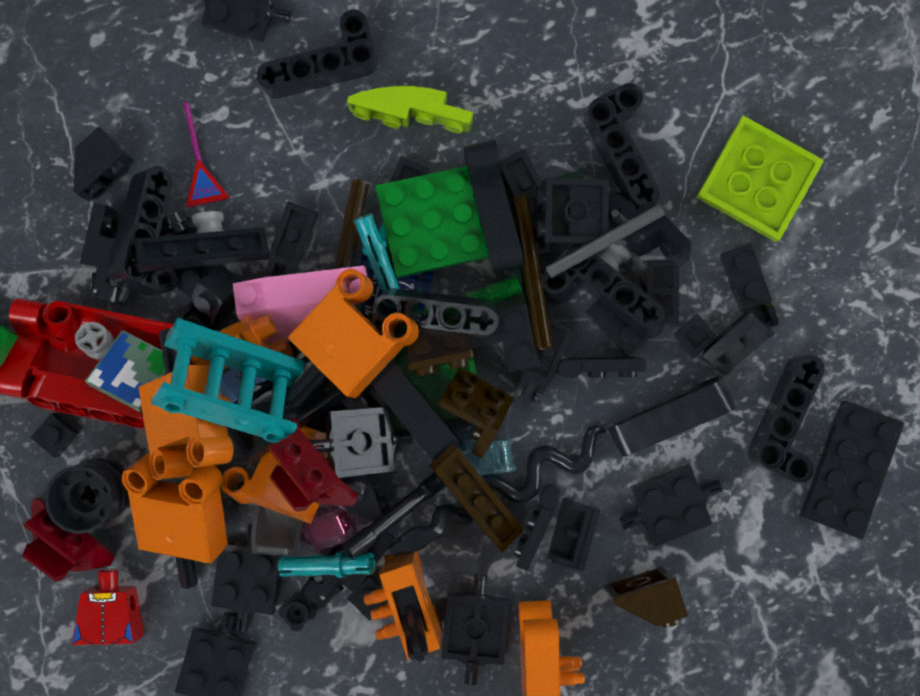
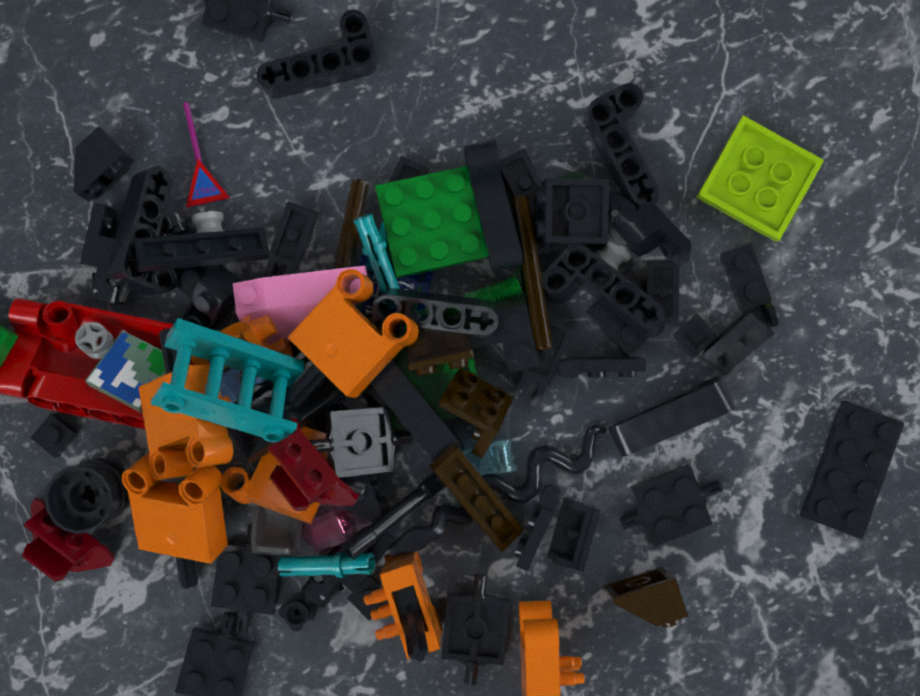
red torso [72,569,144,645] -> none
lime slope [347,86,473,134] -> none
dark grey piece [546,204,665,278] -> none
black beam [748,355,825,483] -> none

